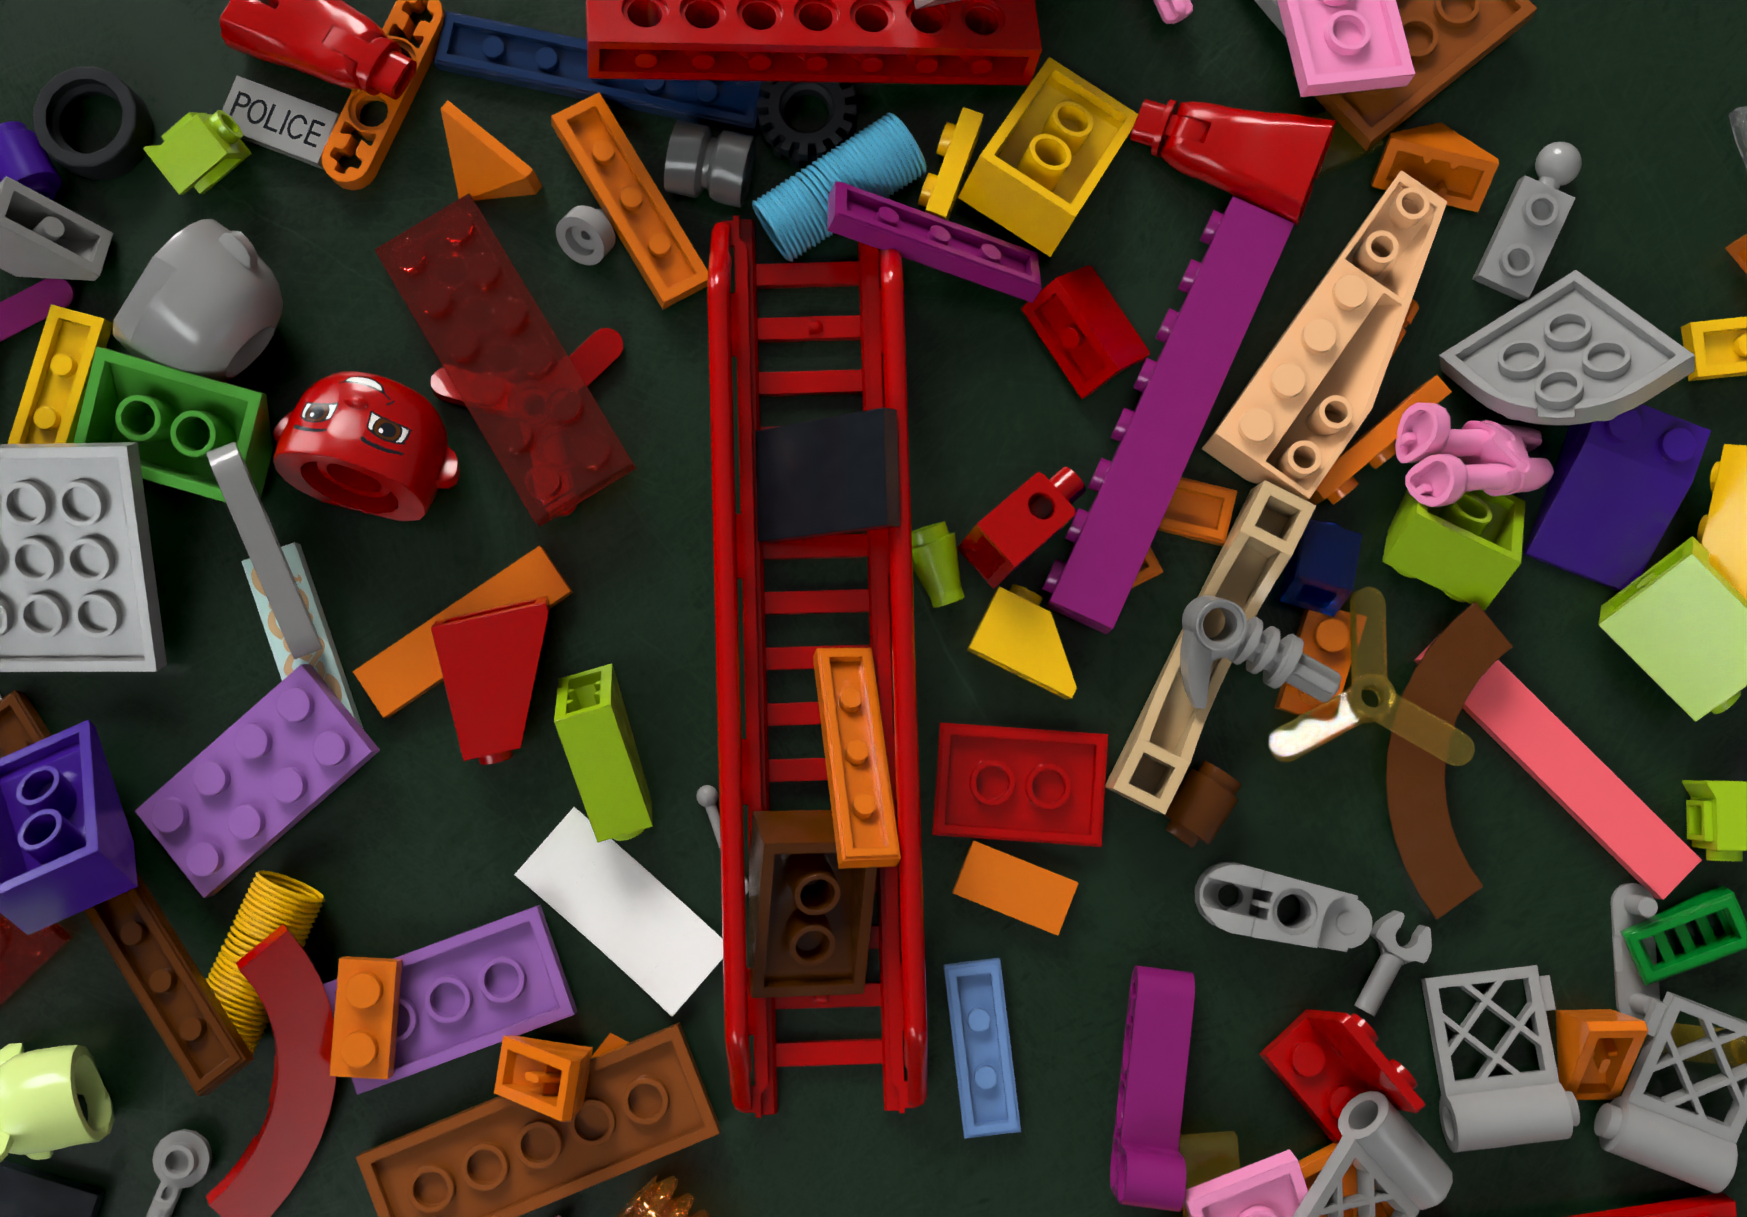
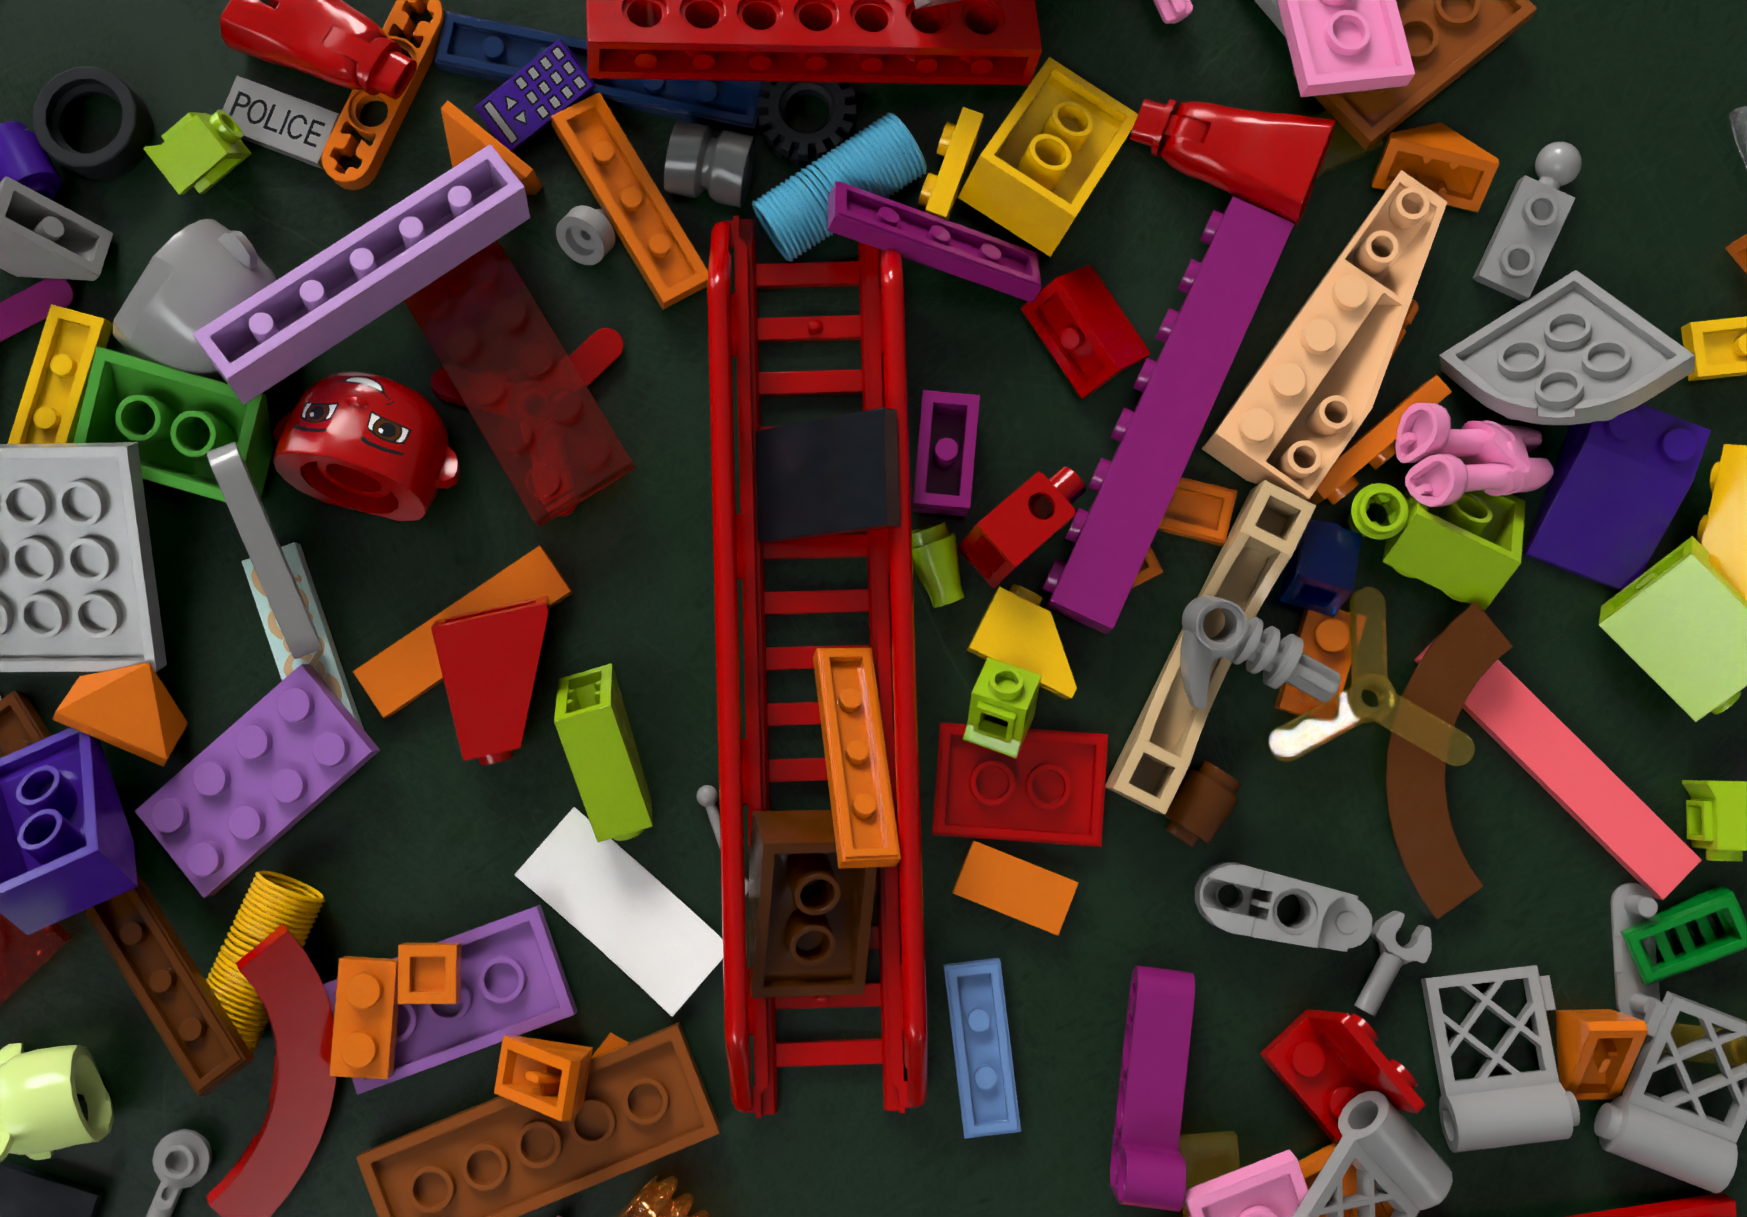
none -> orange slope [52,662,188,767]
none -> lavender brick [193,144,530,405]
none -> orange plate [398,942,462,1004]
none -> tile [474,39,597,153]
none -> magenta brick [911,390,980,517]
none -> lime window [963,658,1042,758]
none -> lime cone [1348,483,1409,540]

